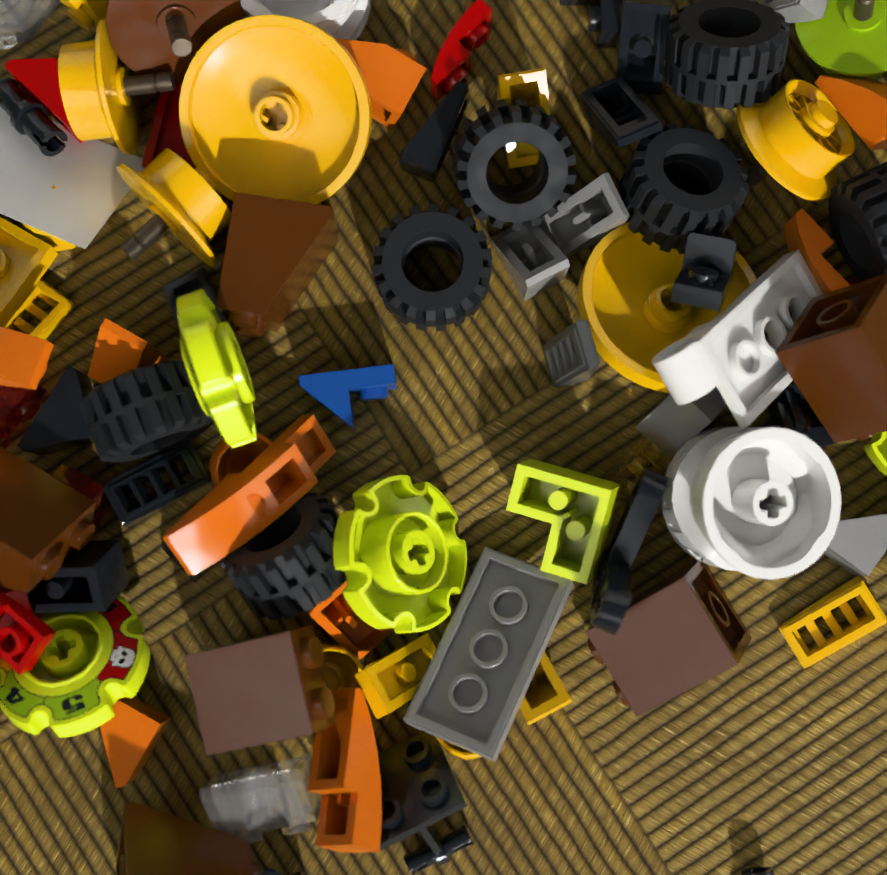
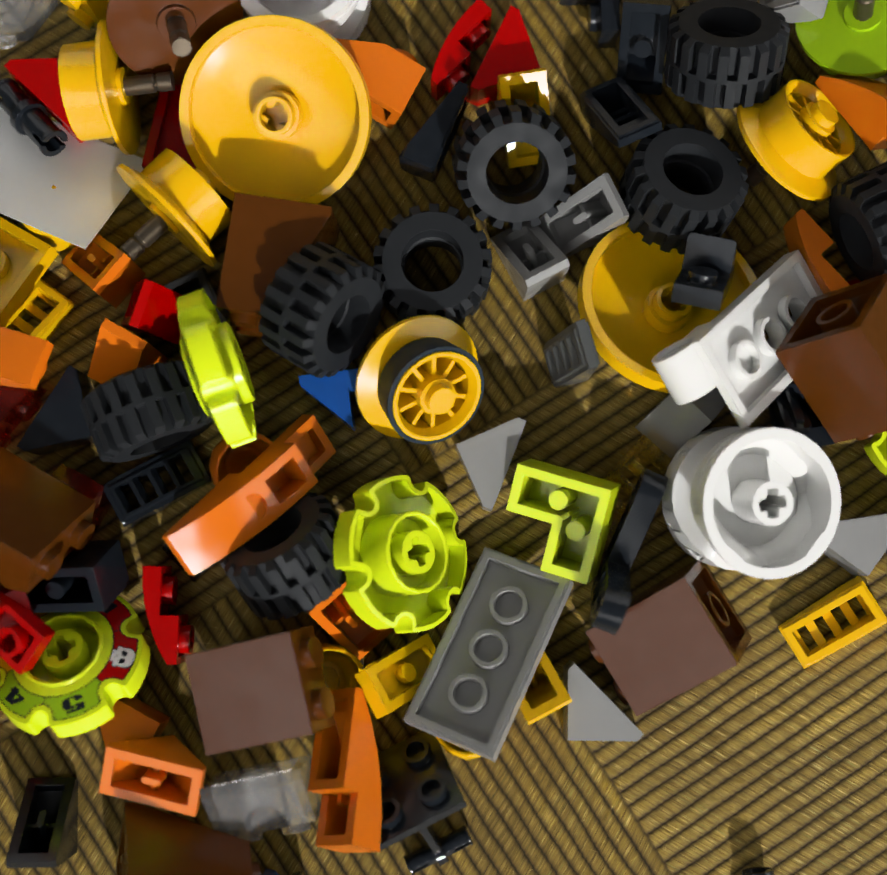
none -> black slope [5,777,78,868]
none -> orange slope [61,233,146,308]
none -> orange slope [99,735,206,817]
none -> red slope [121,279,183,345]
none -> red slope [142,566,195,665]
none -> black tyre [258,242,385,378]
none -> yellow piece [355,315,484,444]
none -> light grey slope [455,417,527,512]
none -> red slope [469,5,540,106]
none -> light grey slope [563,660,644,741]

